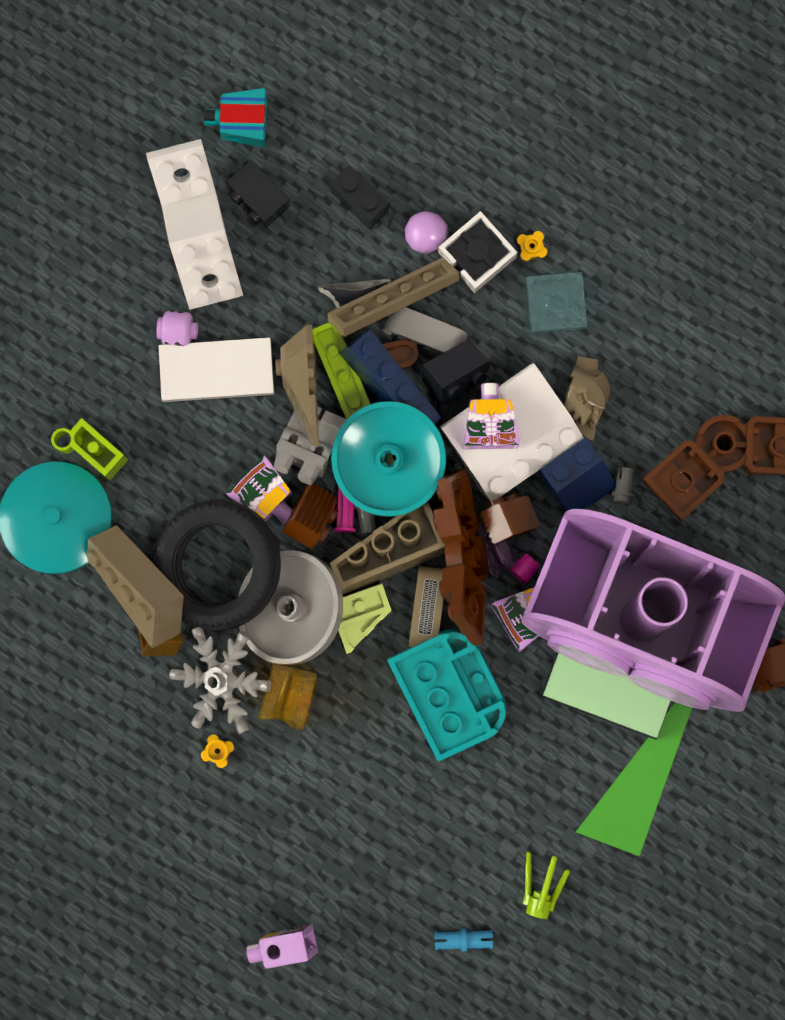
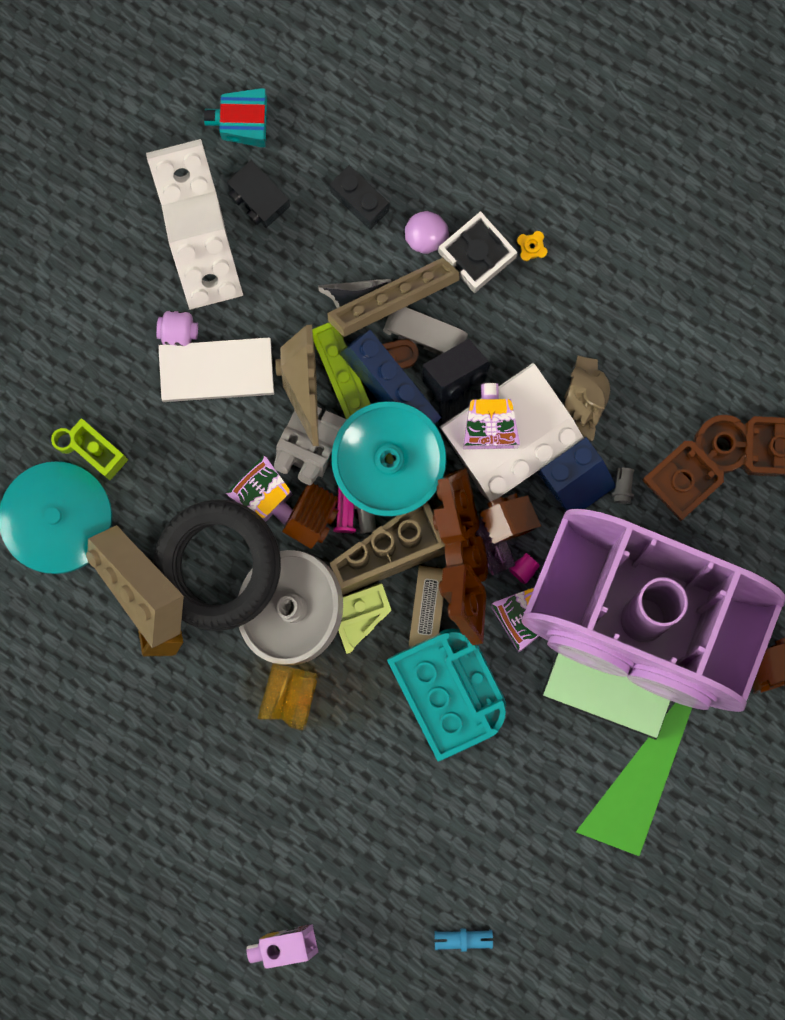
light grey piece [169,627,271,734] -> none
yellow plate [201,735,234,768] -> none
lime plant [523,852,570,919] -> none
clear light blue plate [526,272,587,334] -> none

